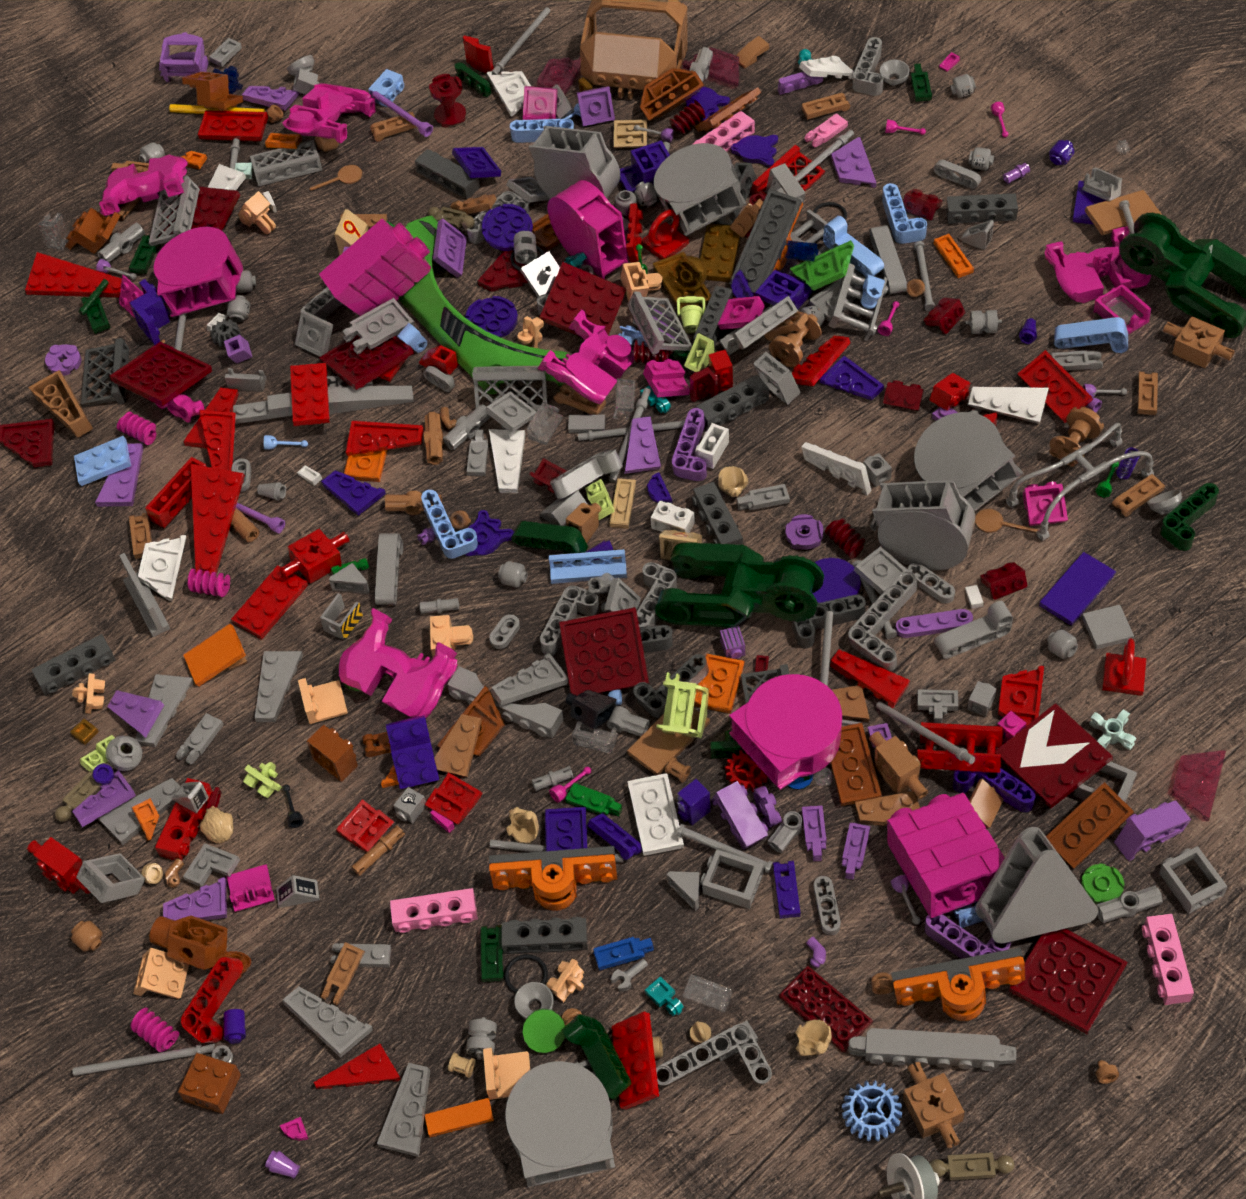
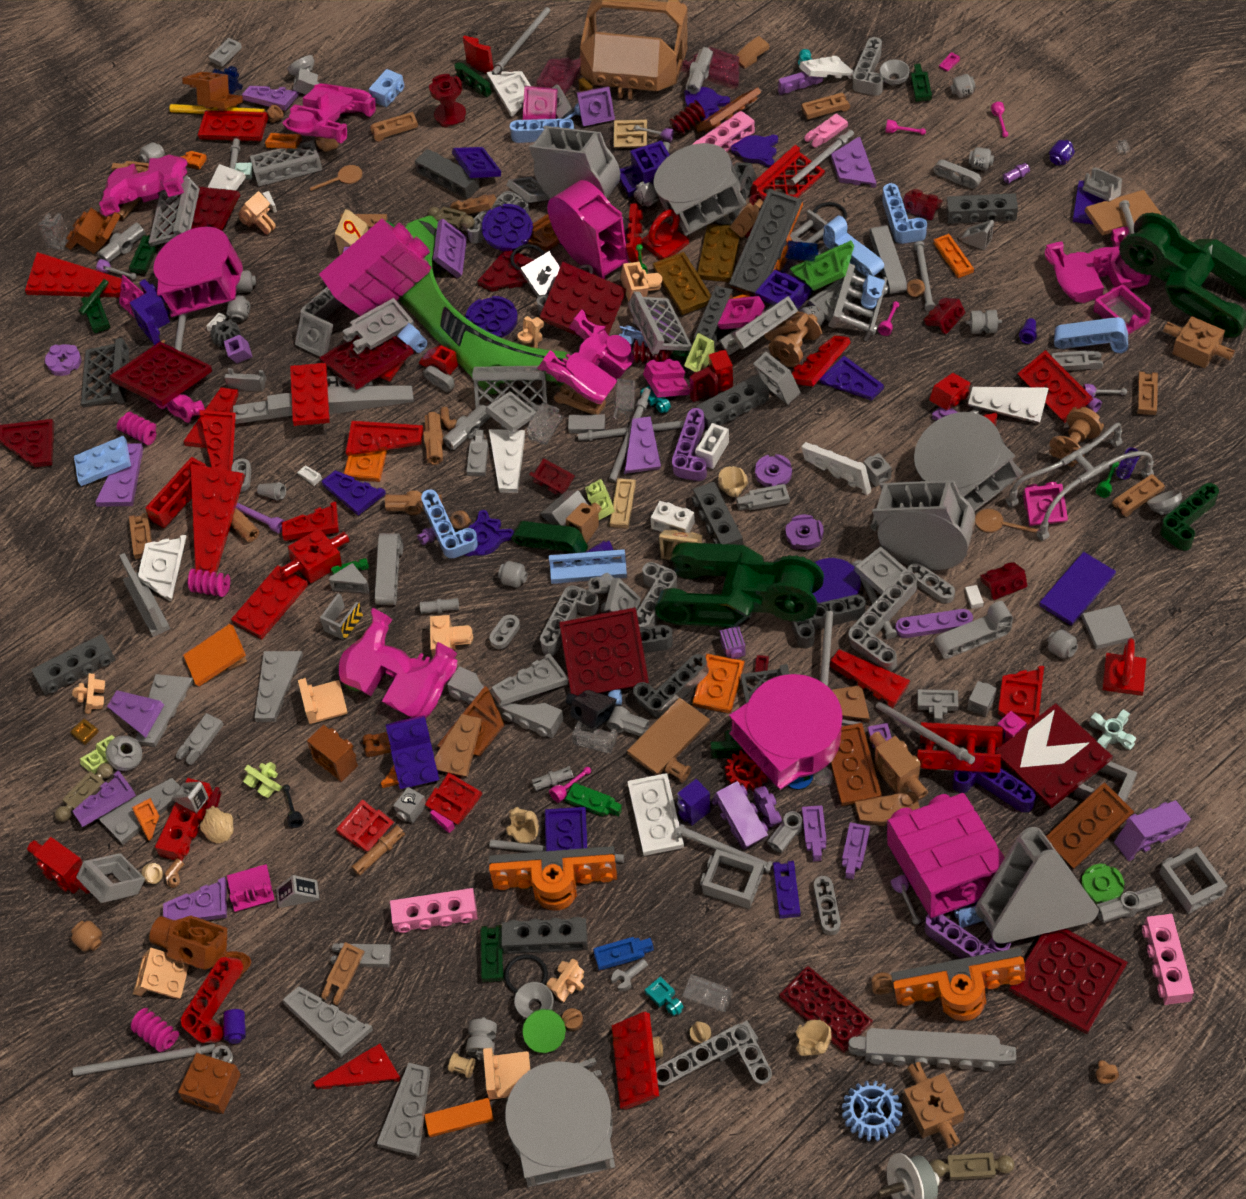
medium nougat wedge [28,370,93,437] -> none
dark purple tile [93,764,114,785] -> none
medium lavender animal [159,32,209,82] -> none
light grey plate [183,843,240,887] -> none
light blue hinge [264,435,308,450] -> none
medium lavender cone [265,1150,300,1178] -> none
dark pink tile [280,1117,308,1141] -> none
medium lavender piece [372,91,433,137] -> none
light grey wheel [513,231,537,264] -> none
light grey beam [550,449,623,499] -> none
dark green beam [562,1014,631,1099] -> none
teal plate [565,252,587,268] -> none
dark purple plate [587,813,642,860] -> none
light grey head [615,190,637,216] -> none
dark orange wedge [640,68,704,121] -> none
dark purple tile [647,472,672,503] -> none
yellowish green animal [656,672,709,738] -> none
light grey slope [667,871,700,911] -> none
pearl gold cylinder [671,256,707,292] -> none
yellowish green piece [677,296,706,333] -> none
dark purple tile [731,270,754,298] -> none
light grey window [766,163,806,215] -> none
medium lavender arm [806,937,826,968] -> none
dark red piece [825,518,866,559] -> none
dark red bracket [883,380,924,411] -> none
medium nougat piece [969,779,1004,828] -> none
clear pink wing [1171,750,1226,821] -> none
none -> red wing [282,501,339,541]
none -> medium lavender plate [755,454,792,487]

